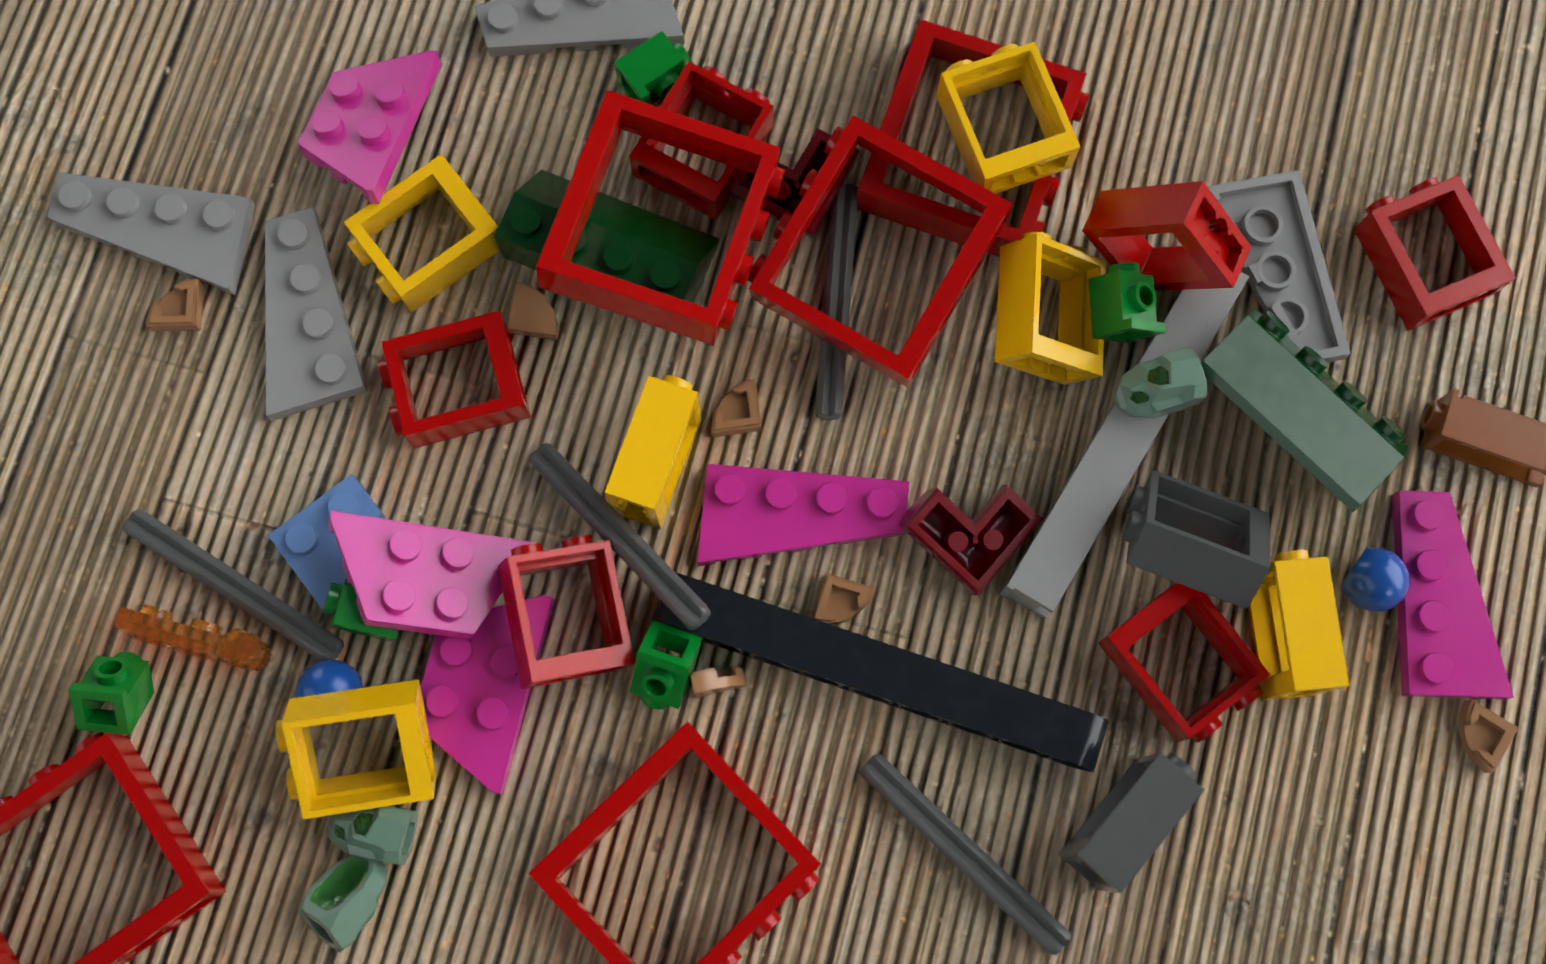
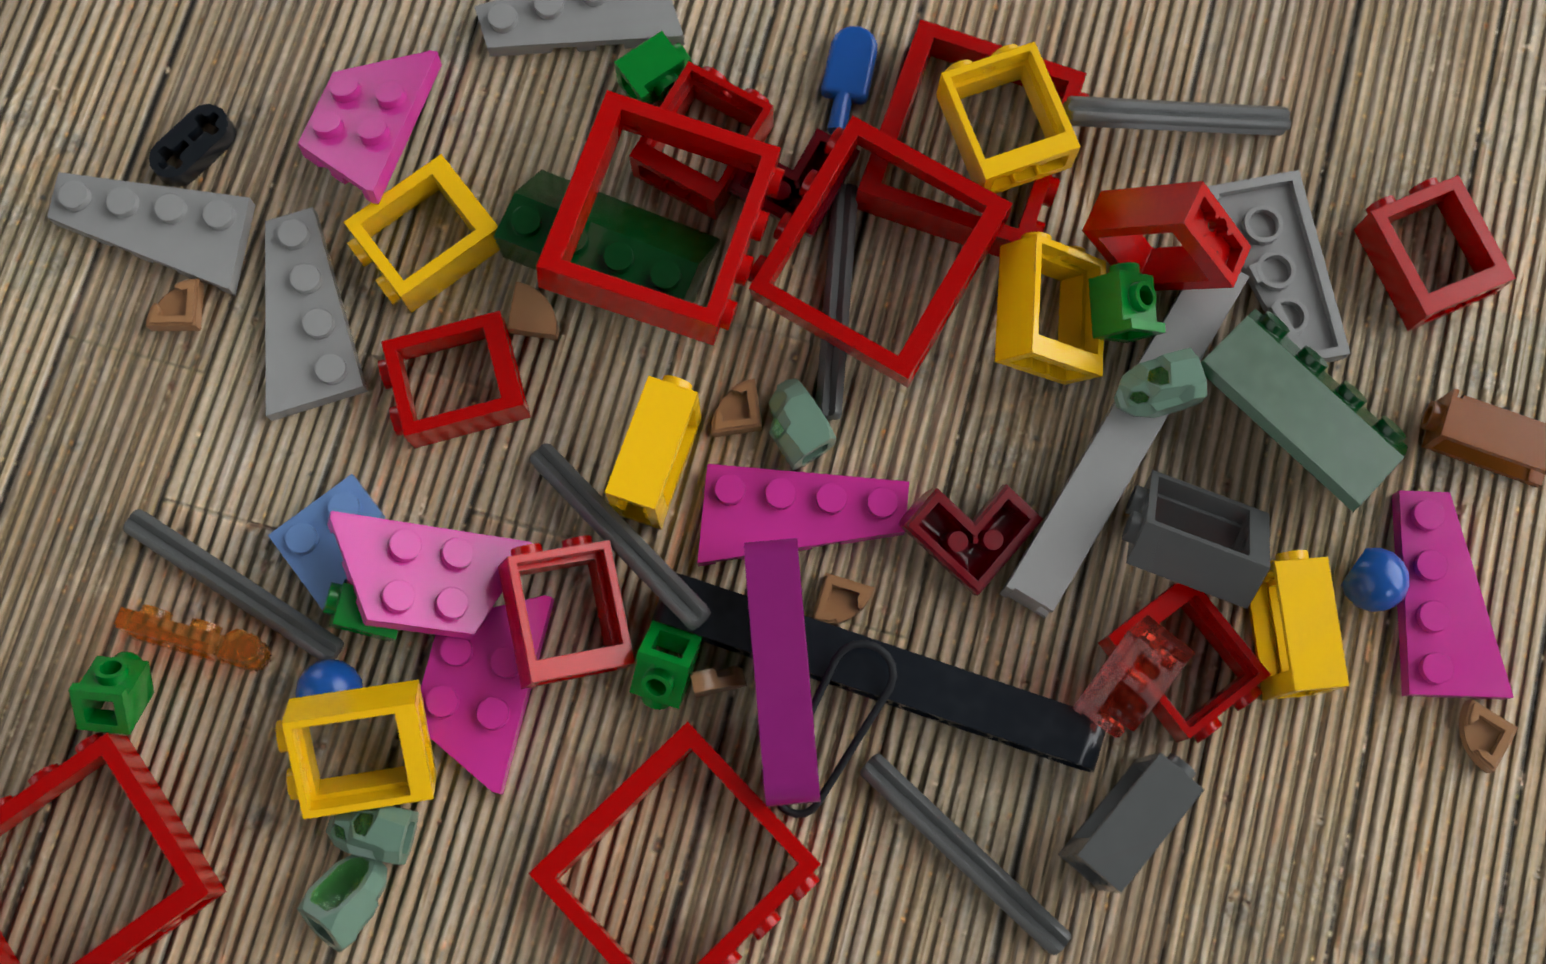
none -> black beam [149,104,236,187]
none -> magenta beam [744,538,821,807]
none -> sand green rock [768,378,837,470]
none -> black piece [777,640,897,818]
none -> blue piece [821,26,877,134]
none -> dark grey axle [1063,96,1292,136]
none -> clear red hinge [1072,615,1196,738]

